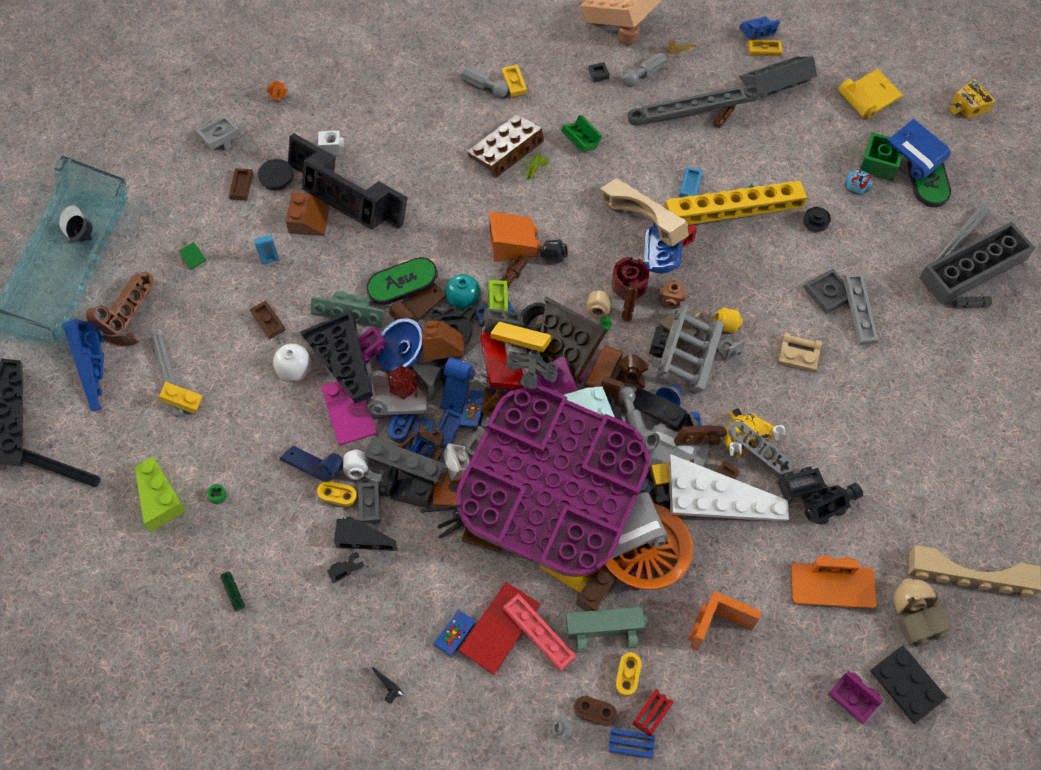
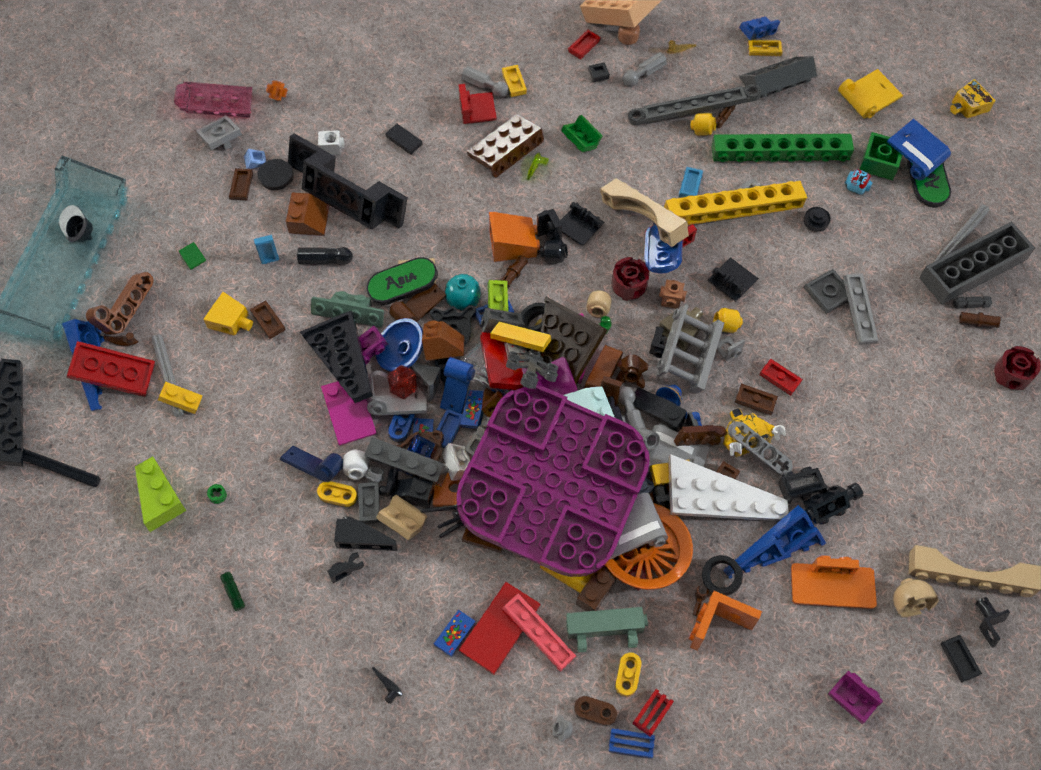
white cylinder [273,343,312,382] -> none
reddish brown axle [622,286,638,321] -> none
tan plate [778,333,822,372] -> none
black plate [870,645,948,724] -> none
dark tan brick [898,605,952,647] -> none
none -> red tile [66,341,155,397]
none -> clear pink hinge [174,81,253,118]
none -> yellow torso [203,292,253,336]
none -> light blue slope [244,149,266,169]
none -> black piece [297,247,353,265]
none -> tan bracket [376,495,427,540]
none -> black tile [385,124,423,155]
none -> red bracket [458,84,497,124]
none -> black bracket [537,208,562,240]
none -> black hinge [560,202,605,246]
none -> red tile [568,30,601,59]
none -> yellow head [691,113,716,136]
none -> reddish brown hand [692,585,709,617]
none -> black tyre [702,555,743,596]
none -> black hinge [707,257,759,302]
none -> green brick [712,134,854,162]
none -> blue wedge [723,505,826,579]
none -> reddish brown plate [734,383,778,415]
none -> red plate [759,359,803,396]
none -> black tile [940,635,982,683]
none -> reddish brown pin [959,312,1001,328]
none -> black bracket [975,597,1010,648]
none -> dark red brick [994,346,1041,390]

